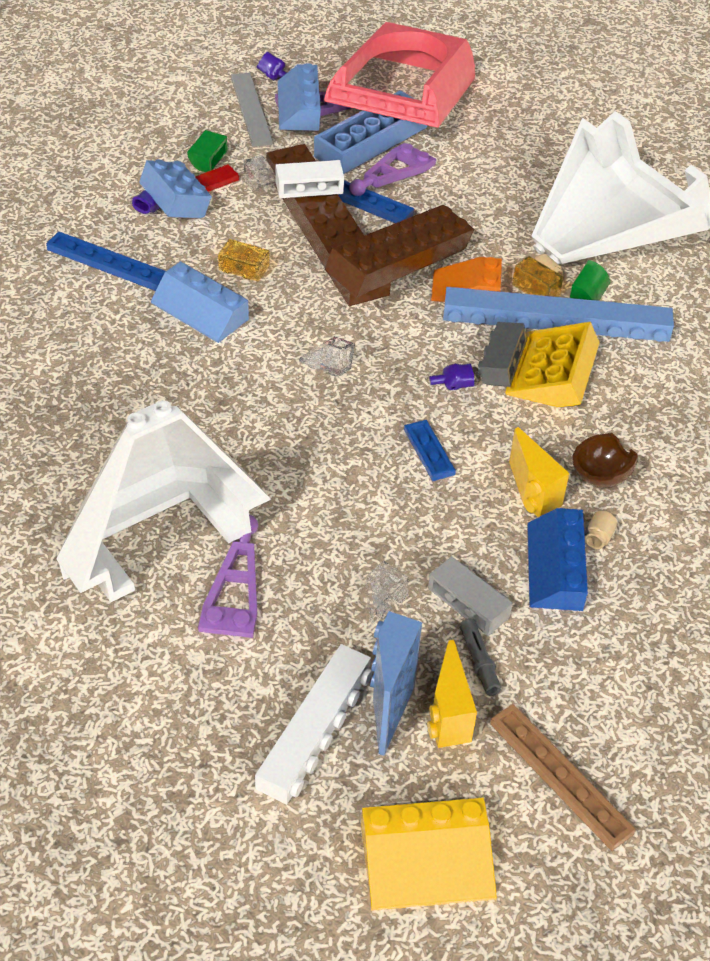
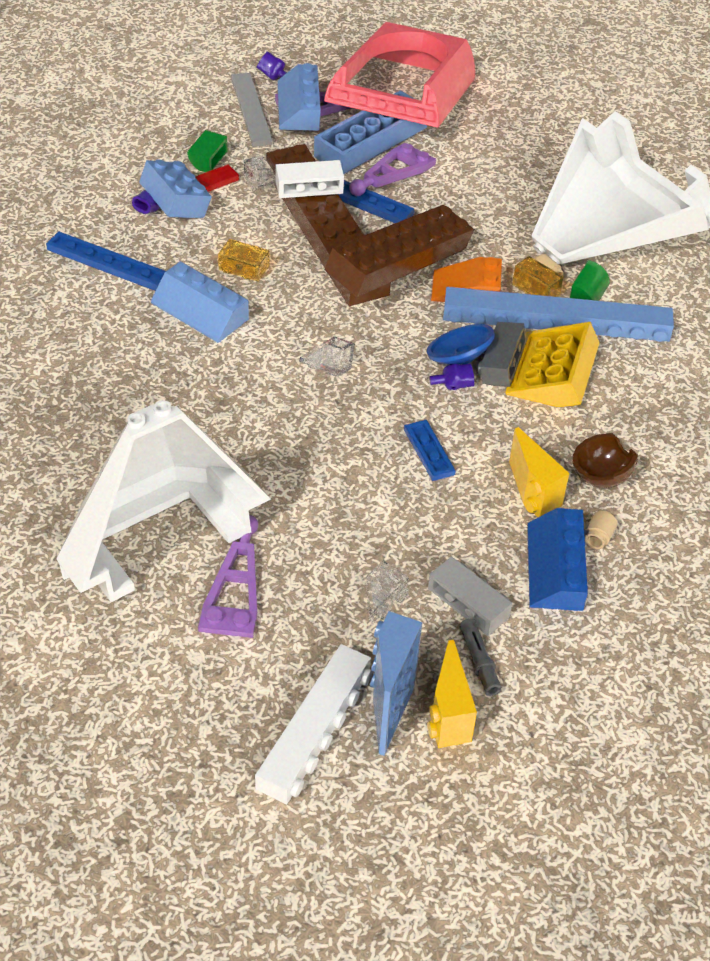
yellow slope [361,798,497,910] -> none
medium nougat plate [490,704,636,851] -> none
none -> blue dish [427,324,495,365]

